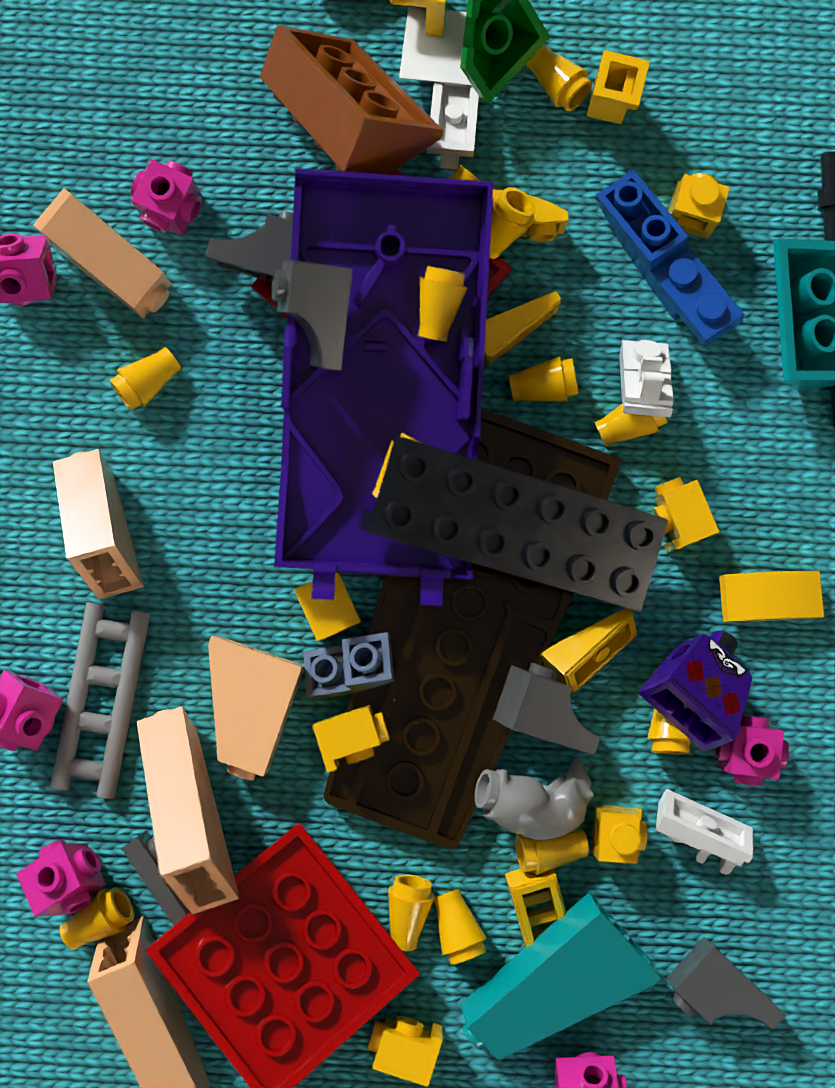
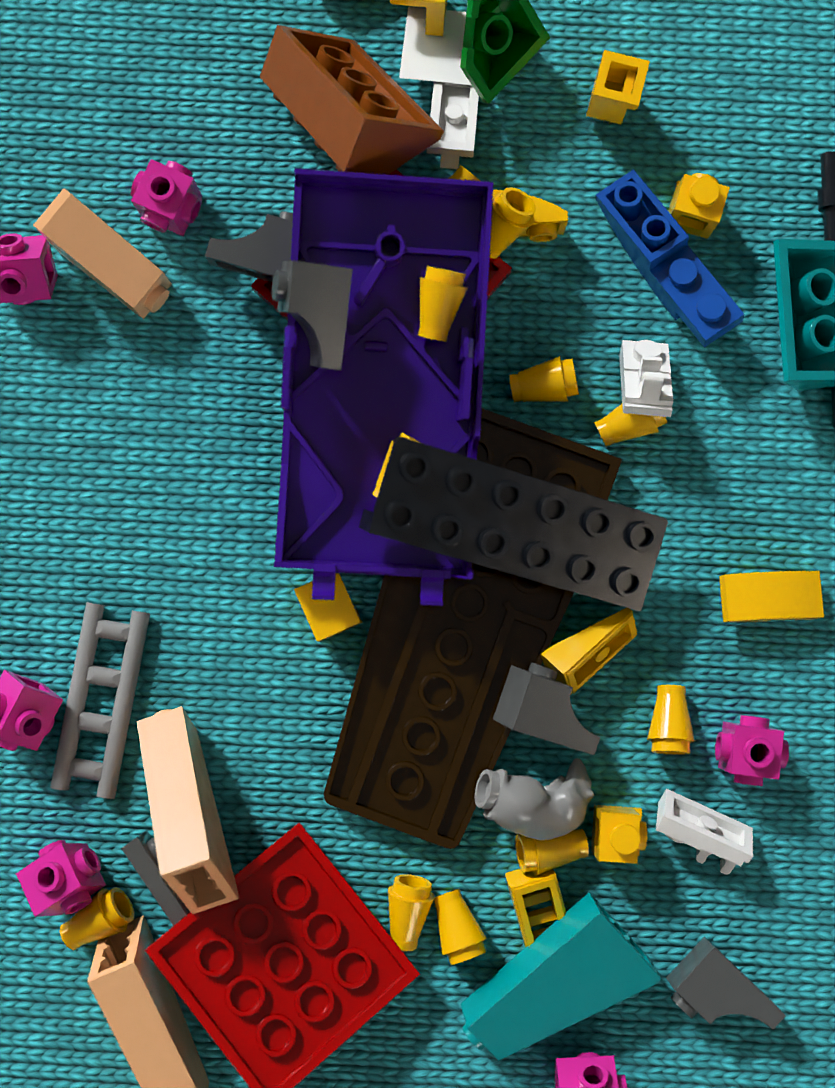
light nougat slope [53,449,143,600] -> none
yellow cone [109,347,182,411] -> none
light nougat slope [208,635,304,780] -> none
sand blue slope [303,632,394,701] -> none
yellow brick [312,705,390,773] -> none
yellow brick [367,1016,443,1087] -> none
yellow slope [484,291,561,366] -> none
yellow cone [526,44,593,112] -> none
dark purple torso [638,631,752,752] -> none
yellow brick [653,477,719,553] -> none

